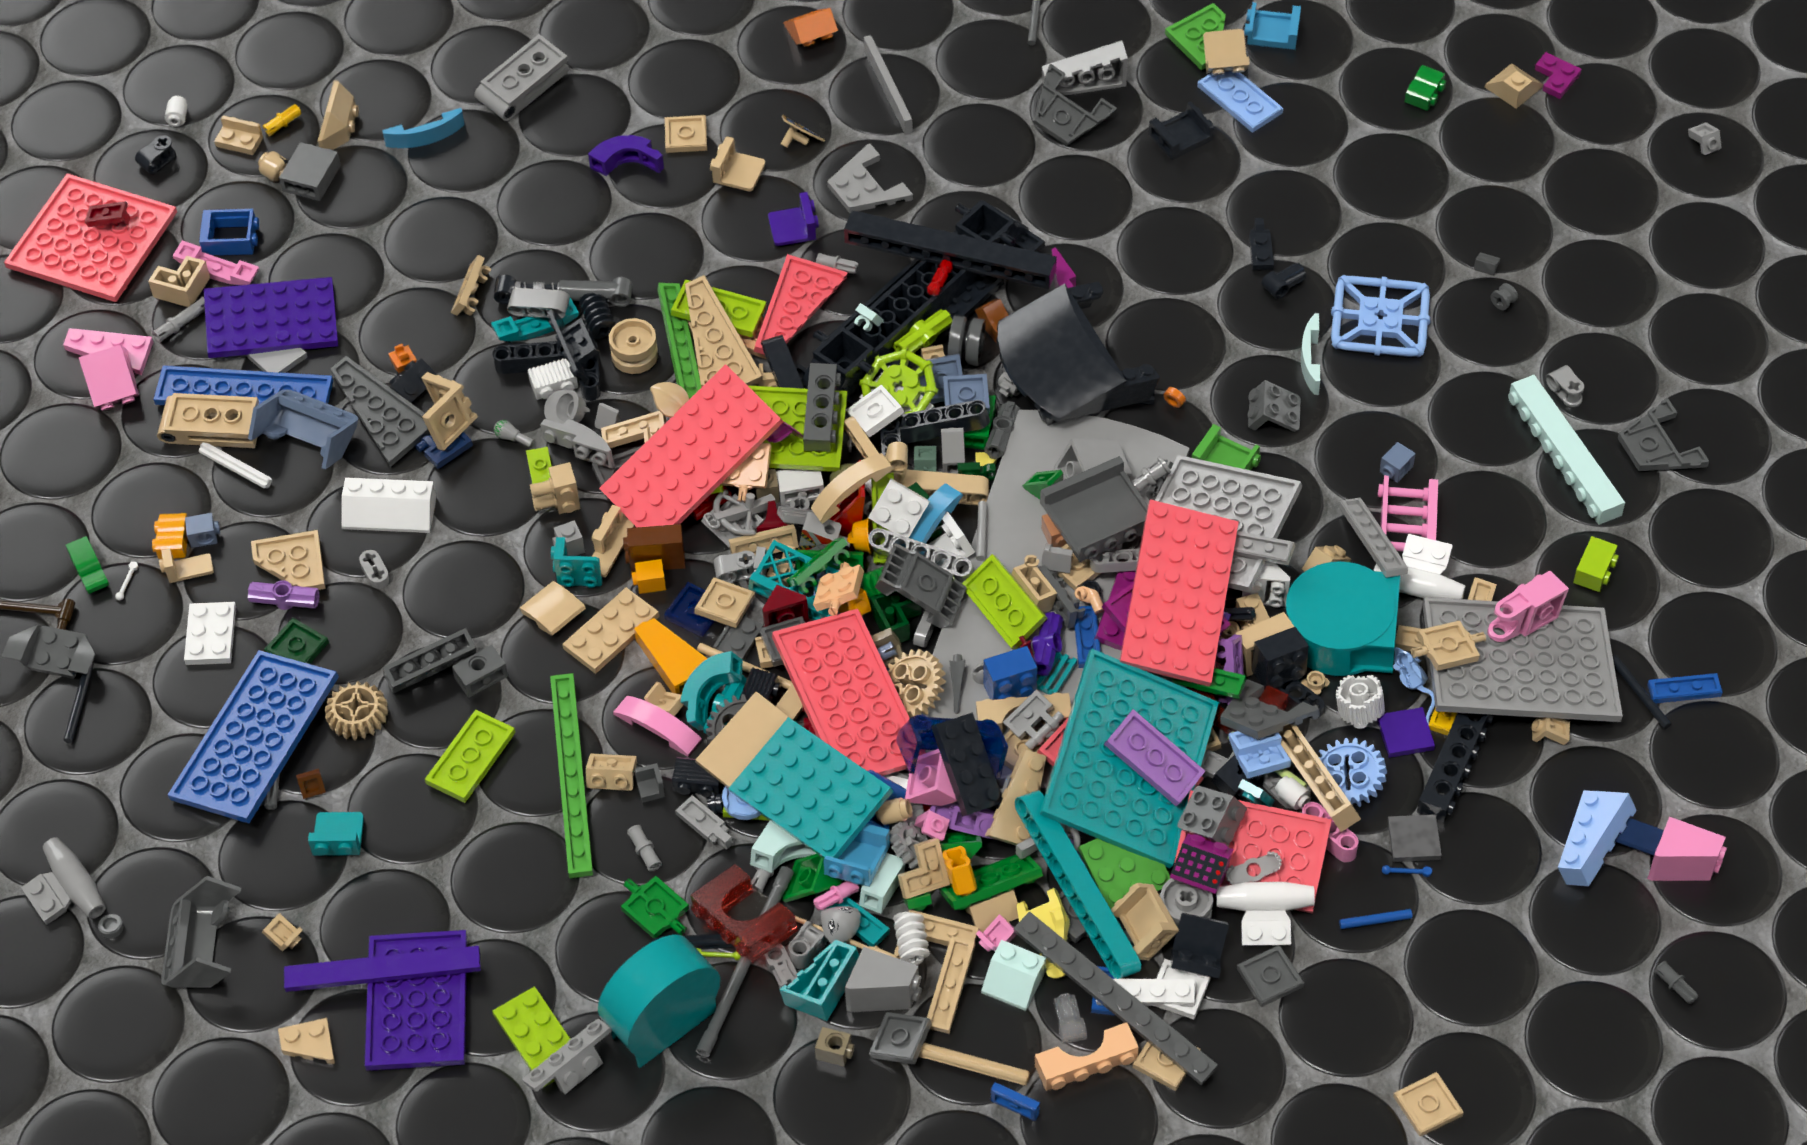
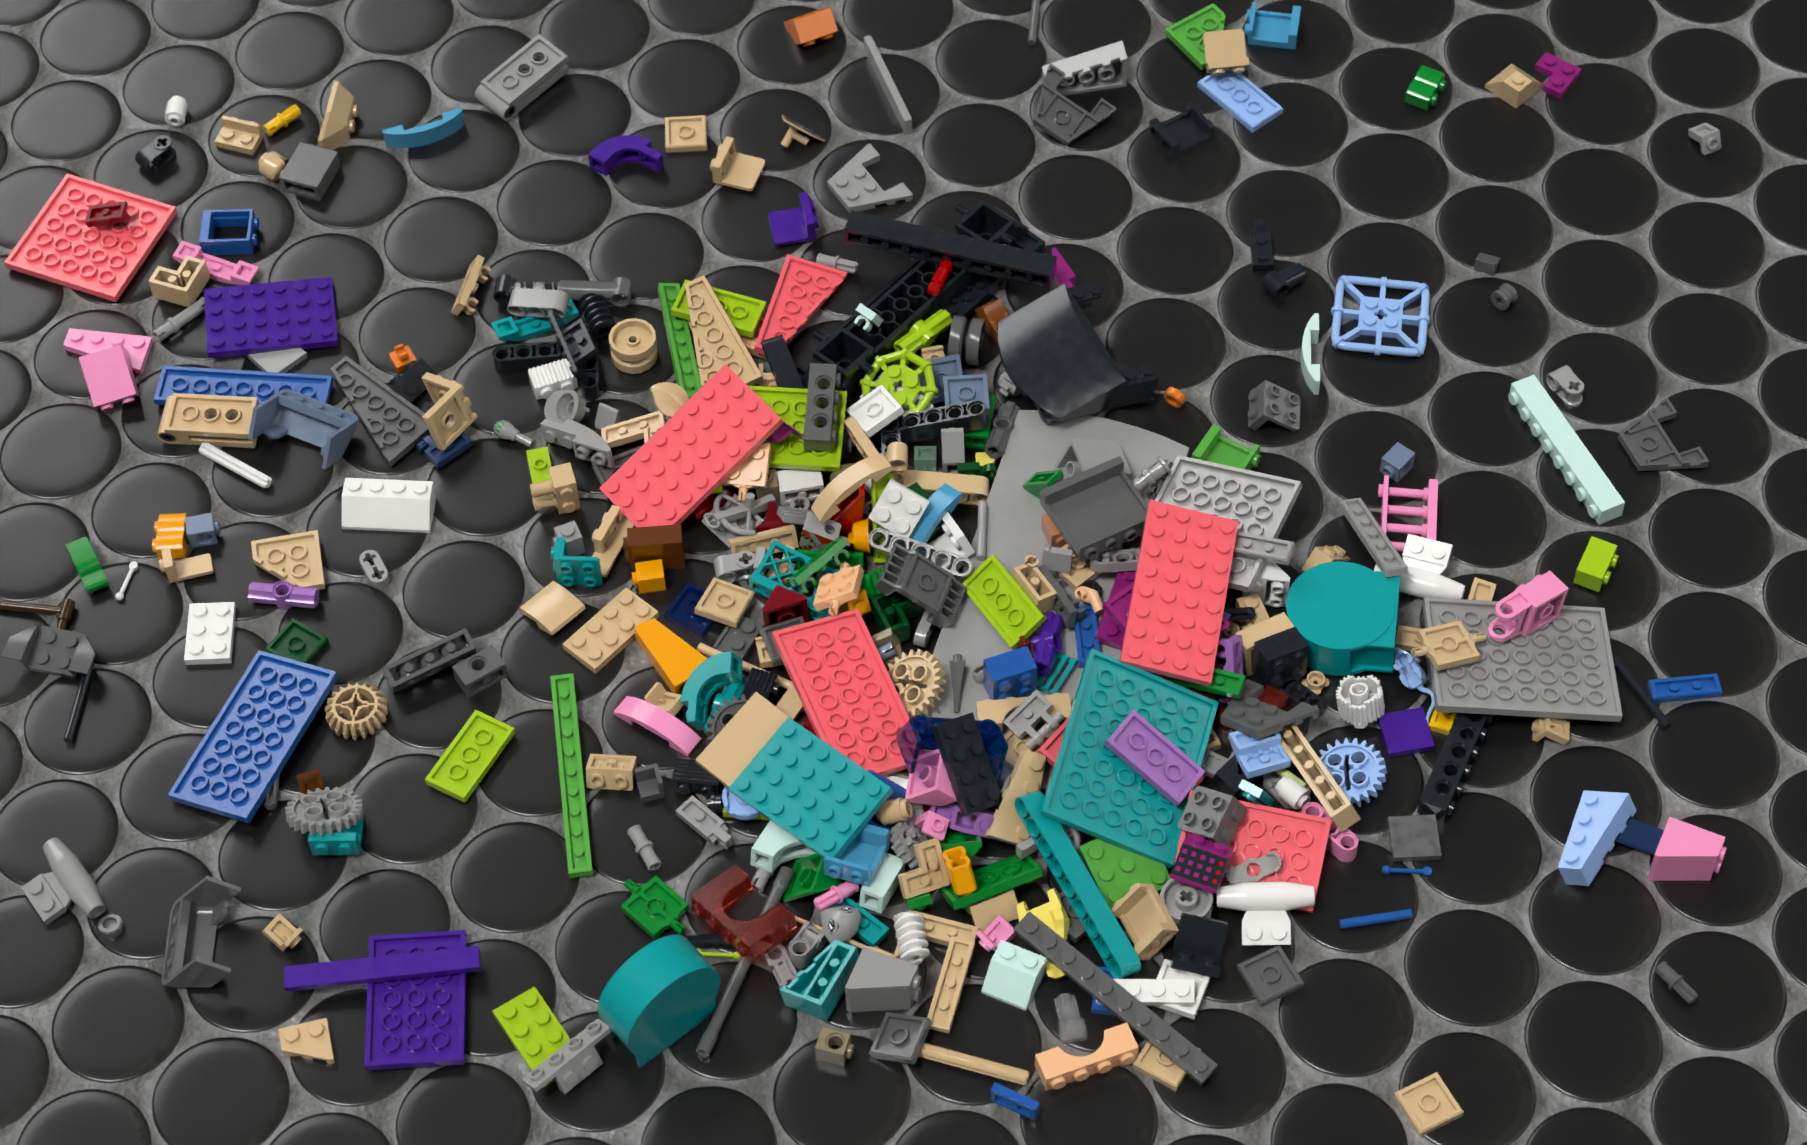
none -> light grey gear [285,787,363,836]

